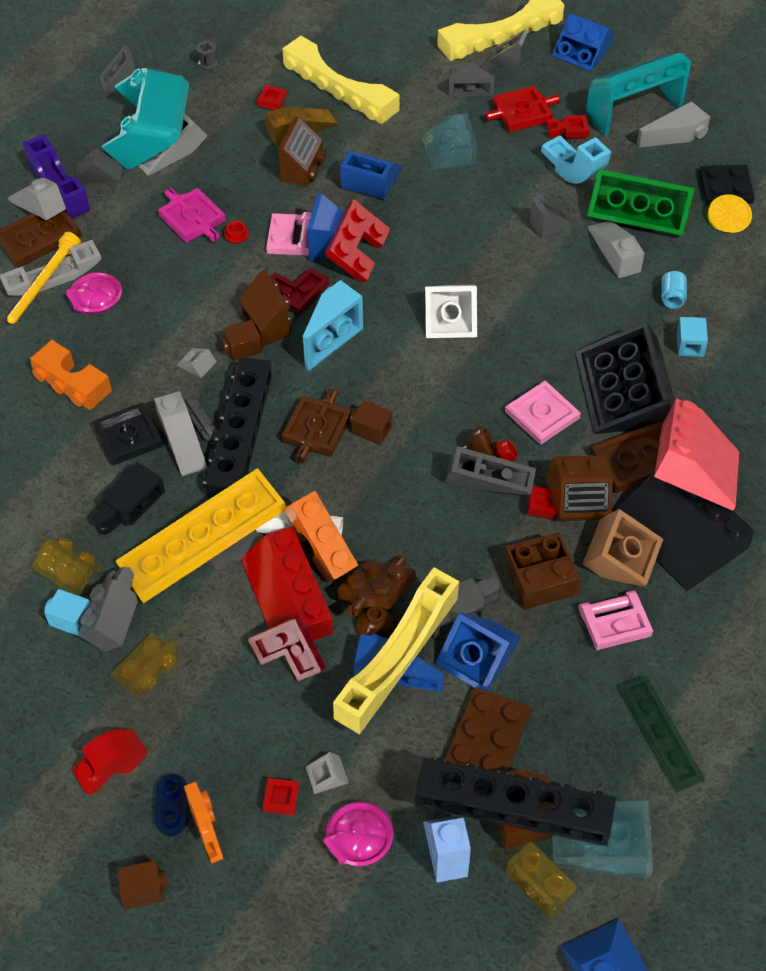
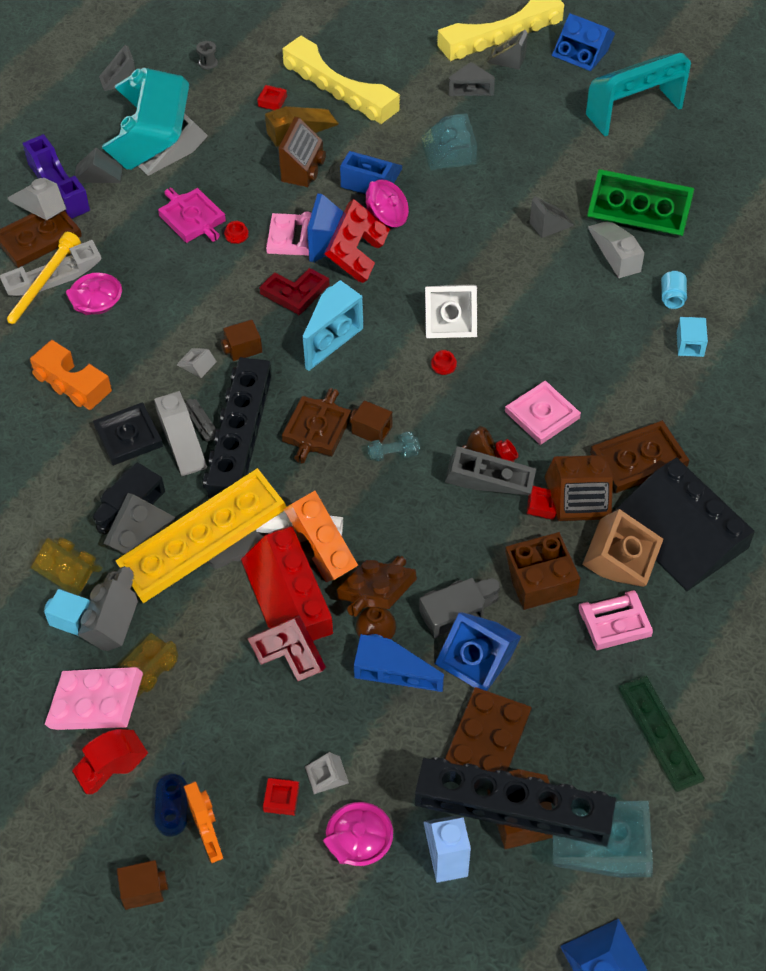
reddish brown slope [239,270,292,347] -> none
light yellow arch [333,568,459,735] -> none
red plate [485,86,560,132] -> none
clear yellow bracket [506,842,577,921] -> none
medium azure arch [541,136,611,184] -> none
red plate [547,115,589,139] -> none
black slope [575,321,675,434] -> none
light grey slope [636,101,710,148] -> none
coral slope [654,398,739,510] -> none
black plate [699,165,755,205] -> none
yellow wheel [708,195,752,233] -> none
none -> bright pink plate [45,667,143,730]
none -> dark grey wing [103,493,175,554]
none -> dark pink piece [366,179,409,227]
none -> clear light blue bar [368,432,420,461]
none -> red plate [431,350,457,375]

